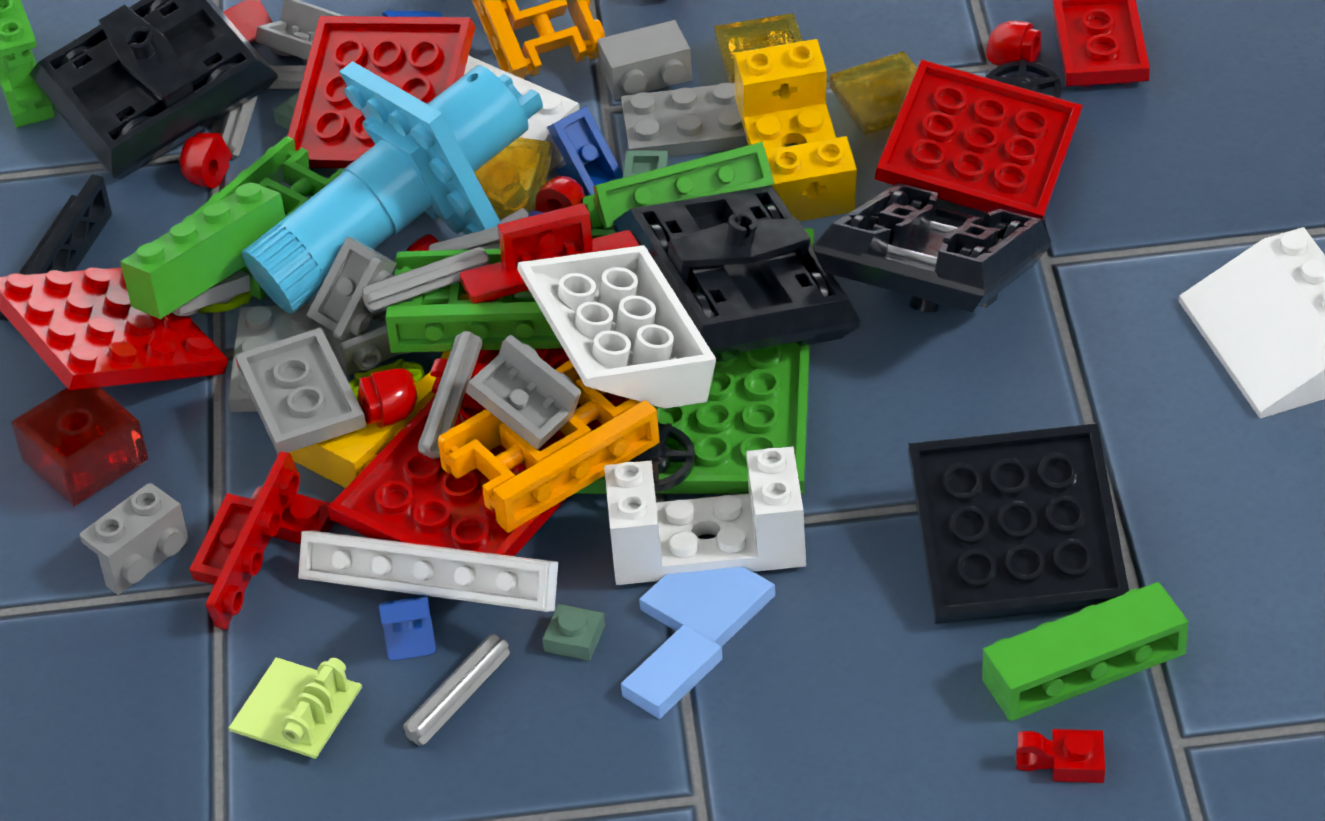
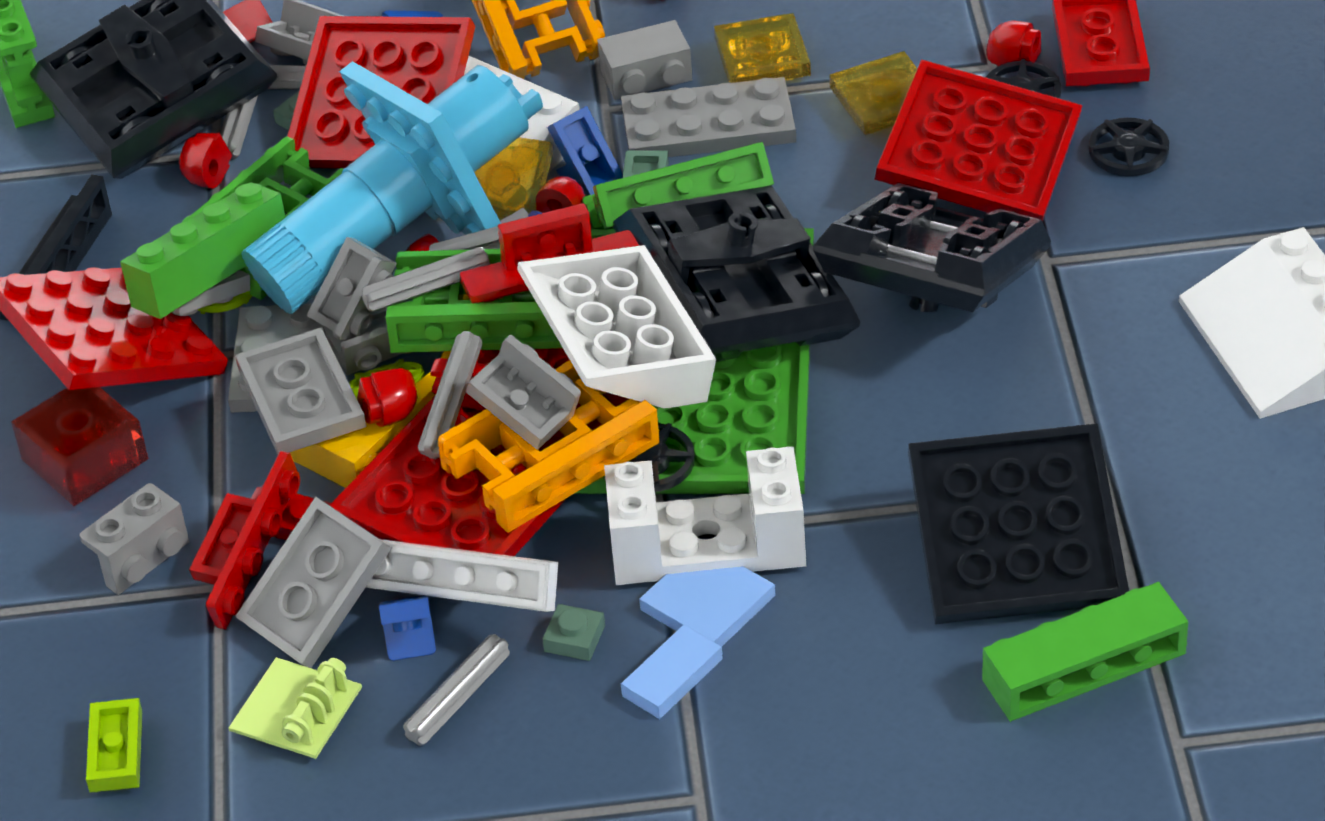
yellow plate [734,39,857,222] -> none
red plate [1016,729,1106,783] -> none
none -> lime plate [86,698,142,793]
none -> light grey plate [235,497,392,668]
none -> black wheel [1089,117,1169,176]

